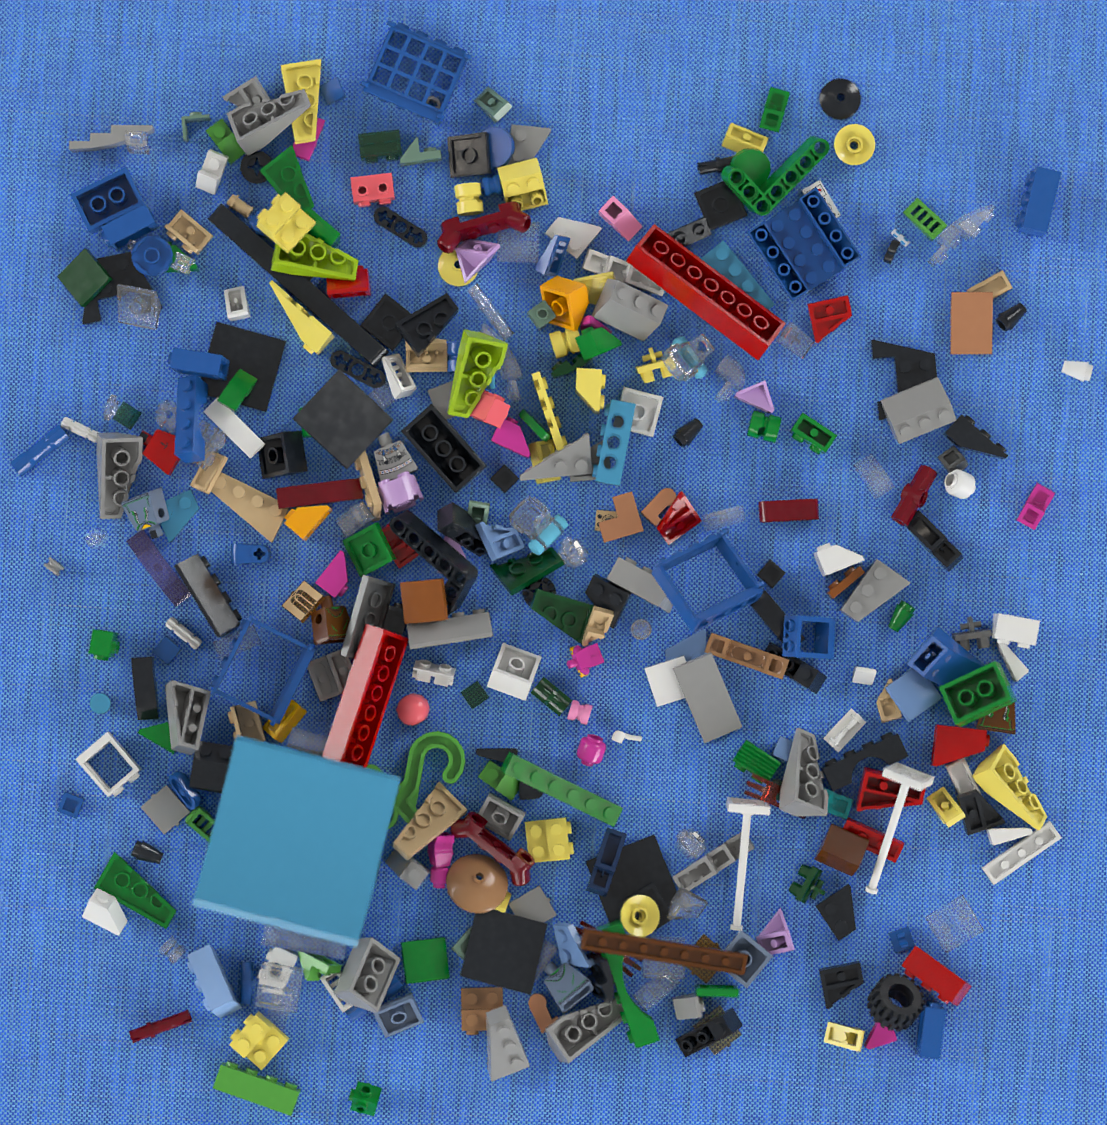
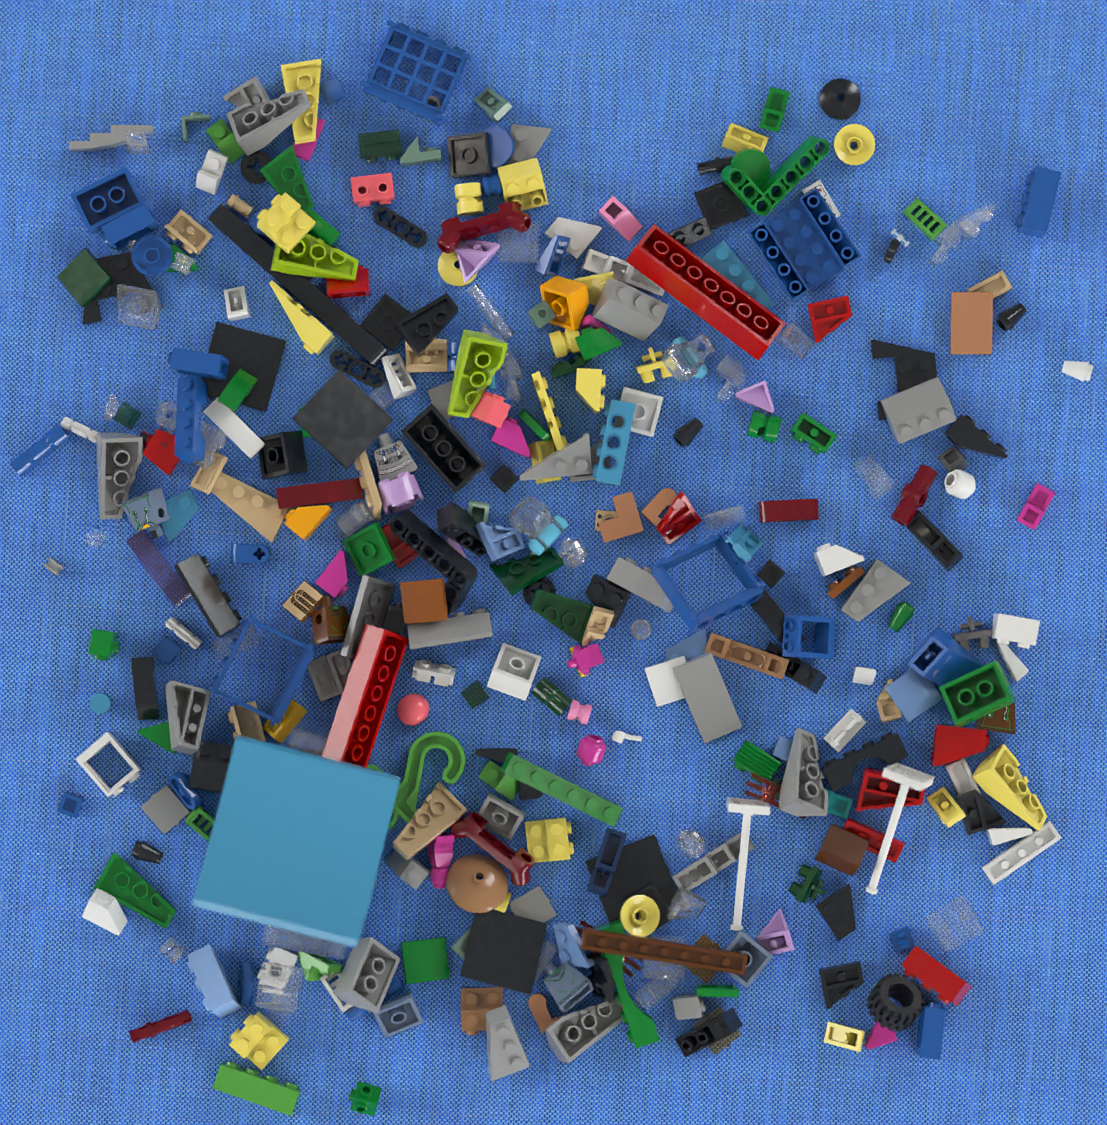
none -> dark azure plate [725,523,764,562]

